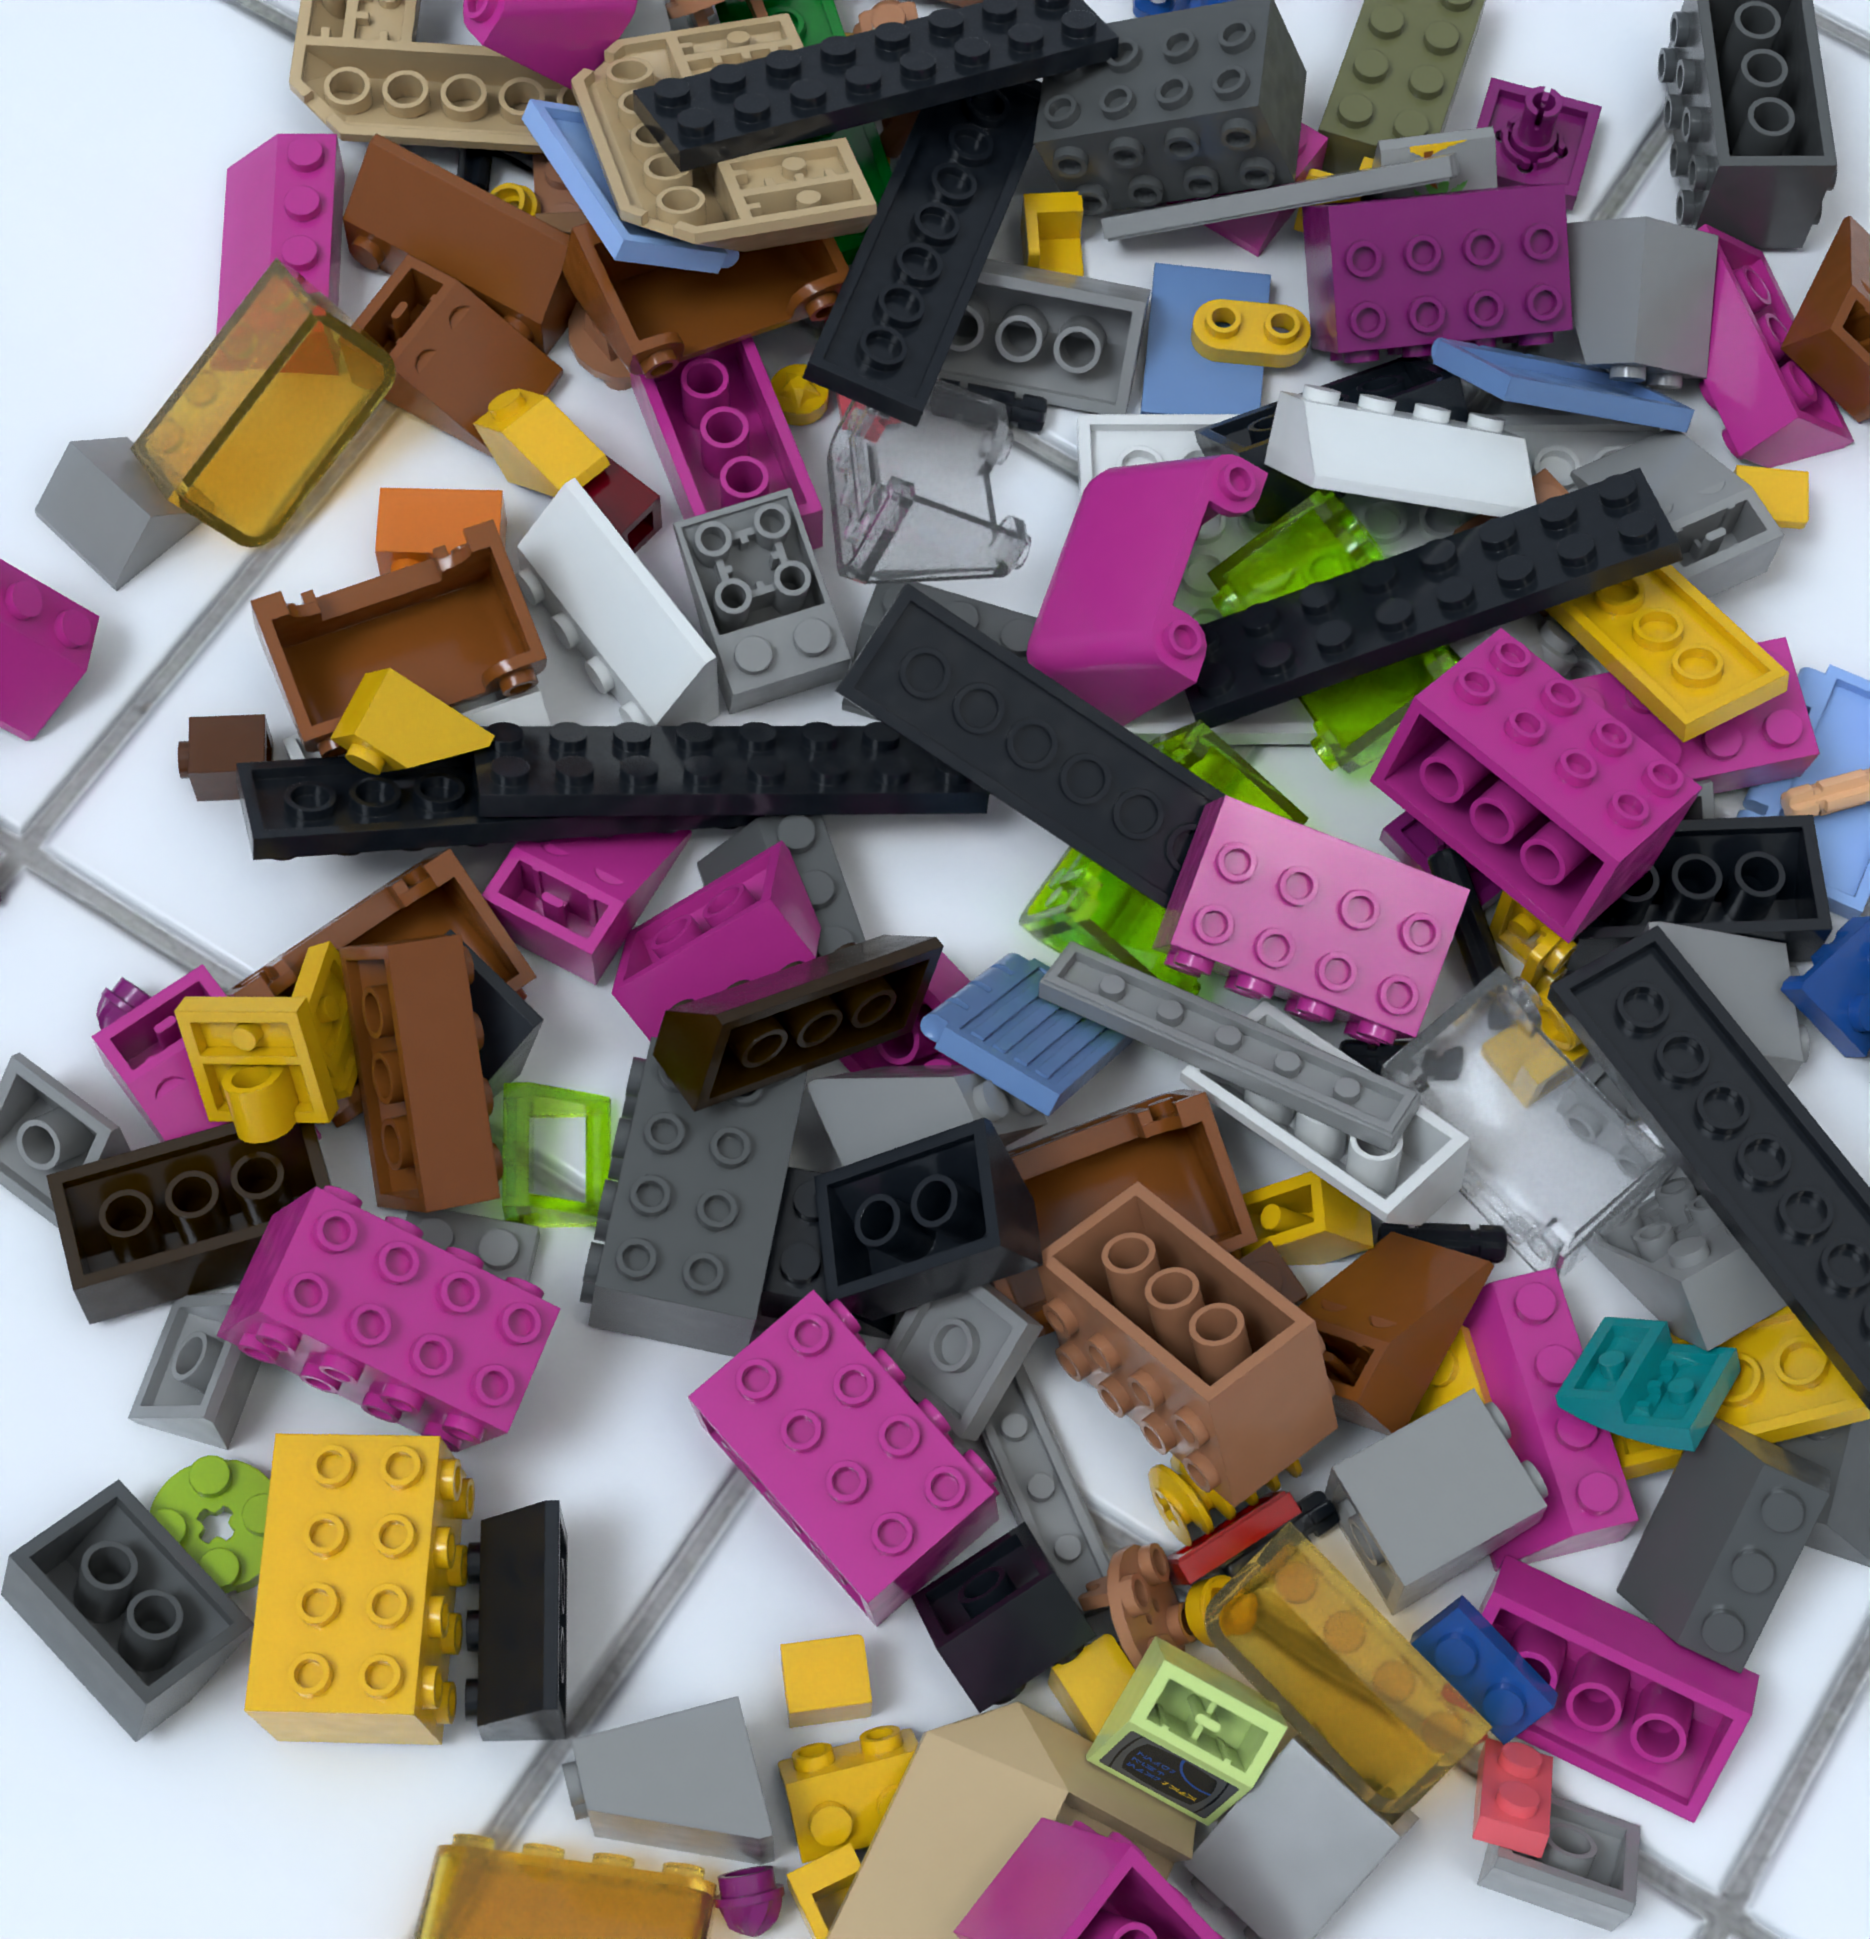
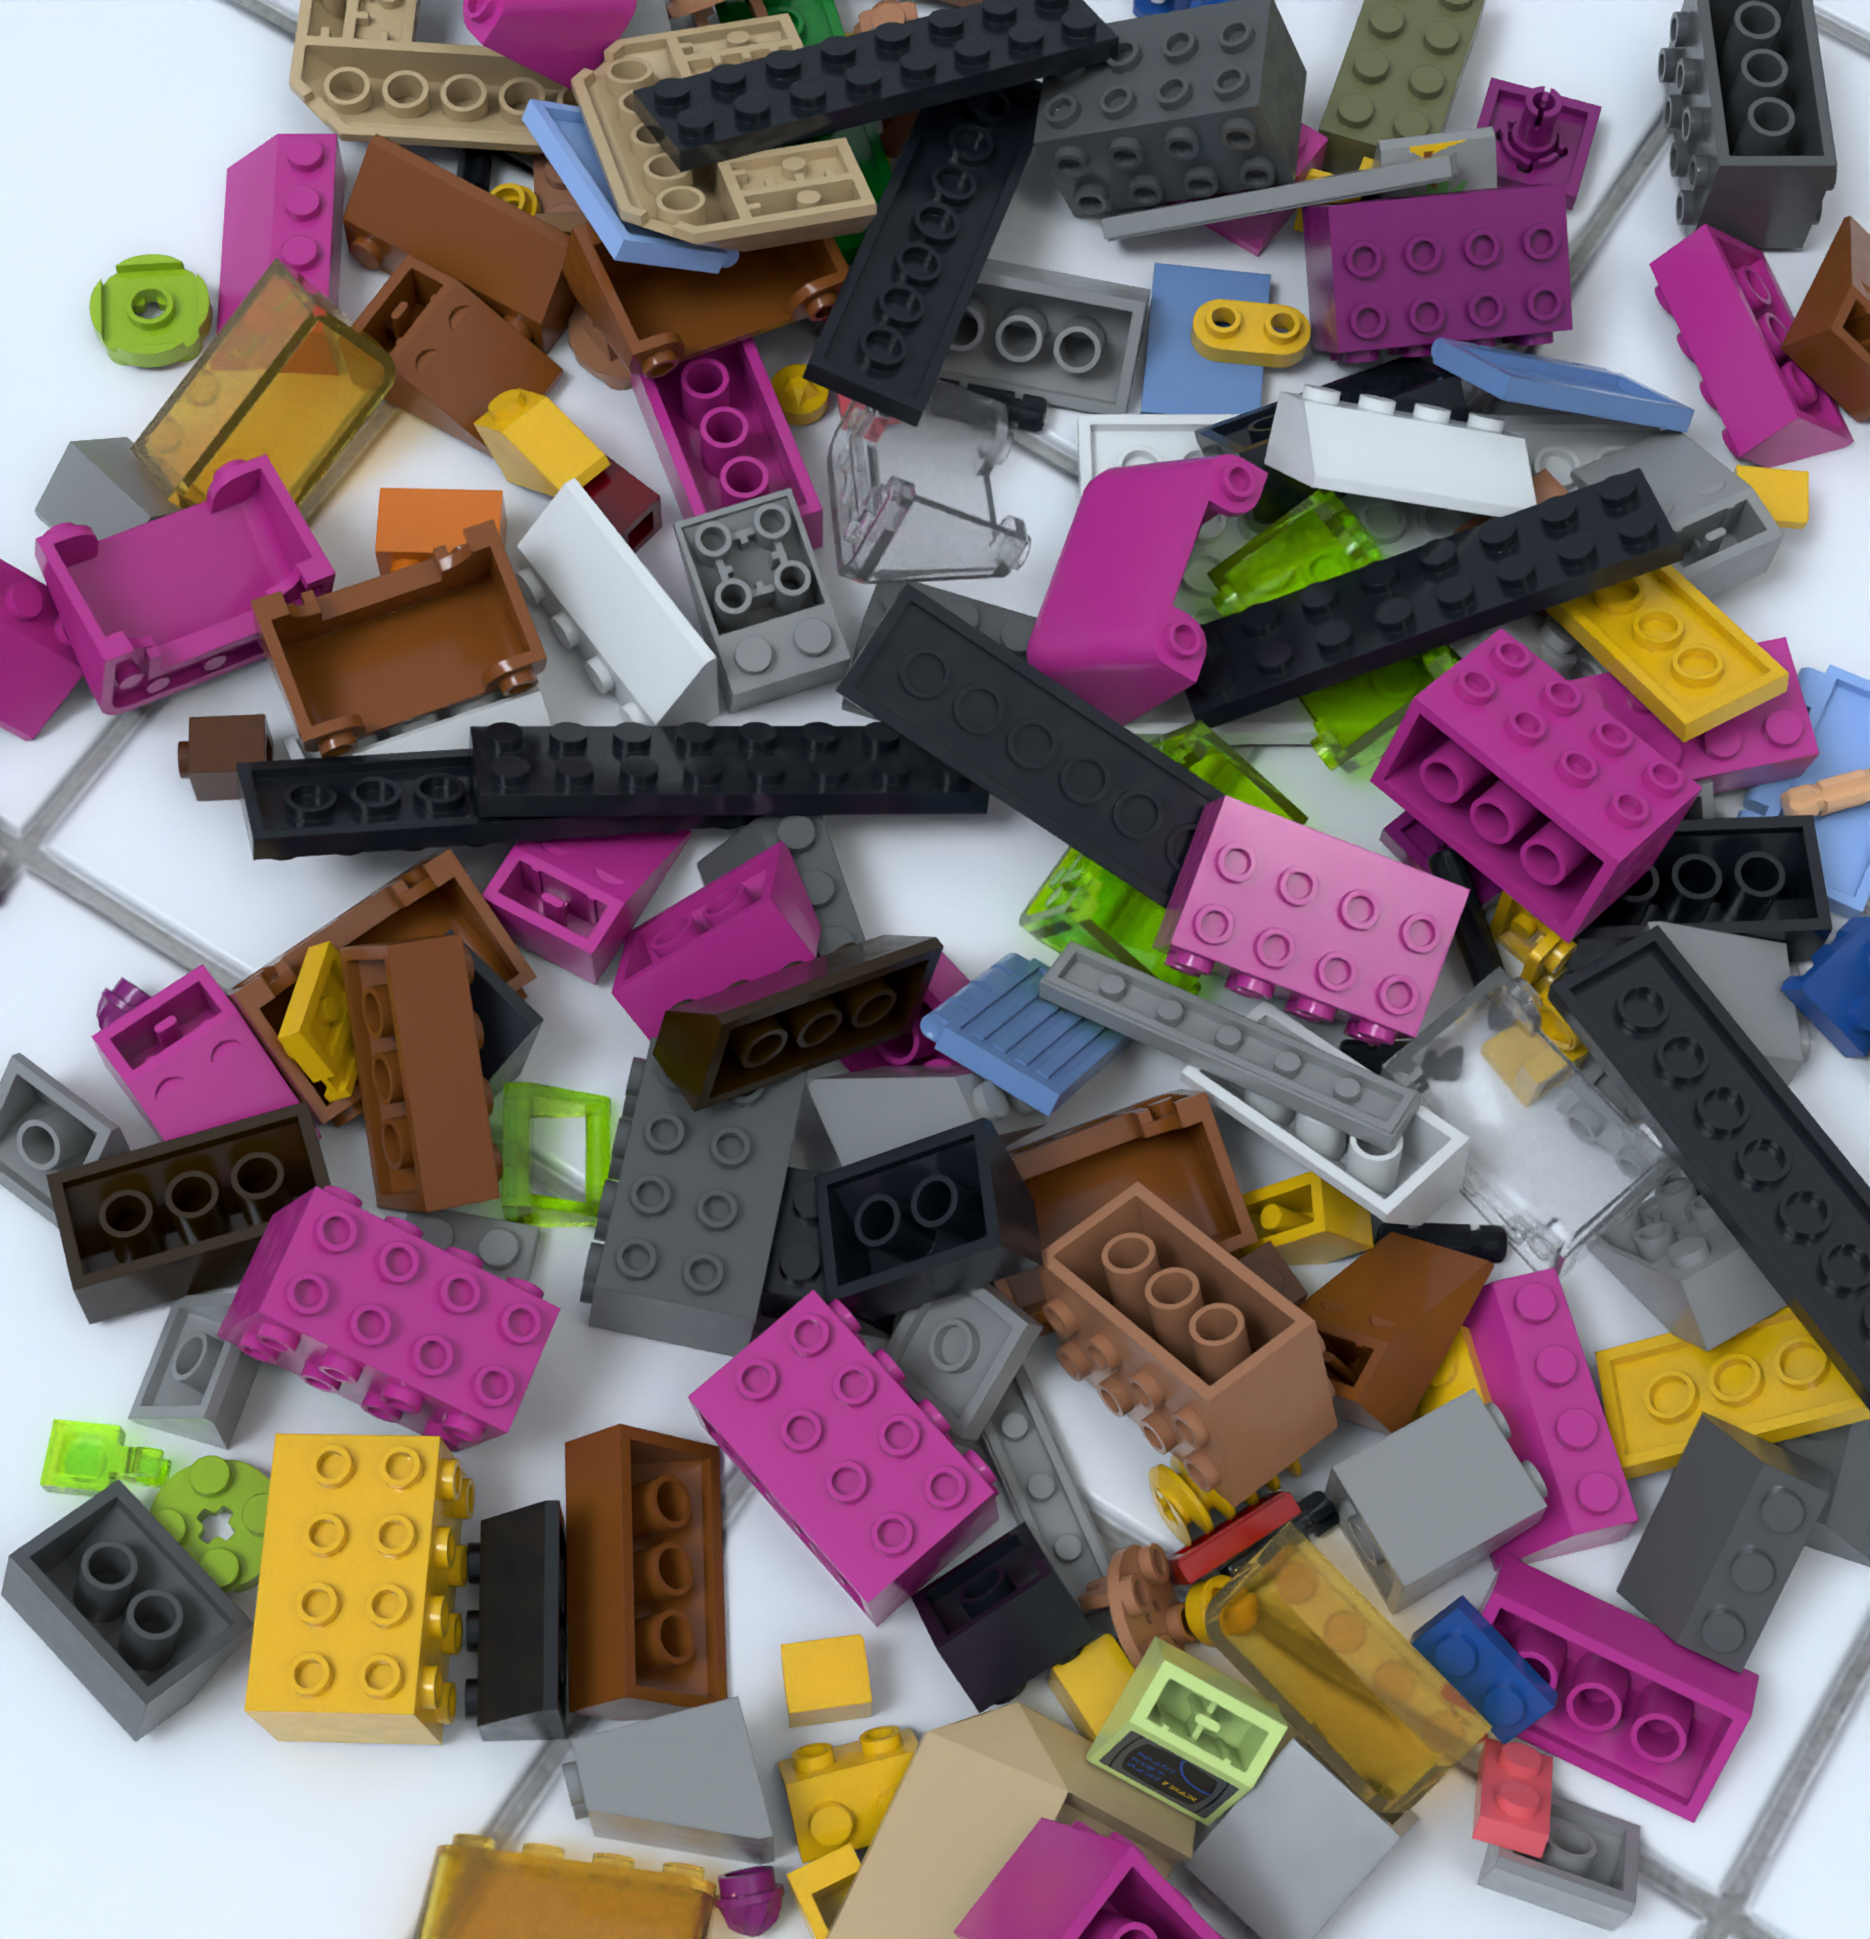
yellow plate [174,996,339,1144] -> none
yellow slope [330,668,495,775] -> none
yellow panel [1020,191,1084,277] -> none
teal slope [1555,1317,1741,1452] -> none
light grey slope [1567,216,1719,390] -> none
none -> dark pink windscreen [35,454,336,715]
none -> clear neon green plate [40,1419,172,1497]
none -> lime plate [89,254,213,367]
none -> dark orange slope [565,1424,728,1721]

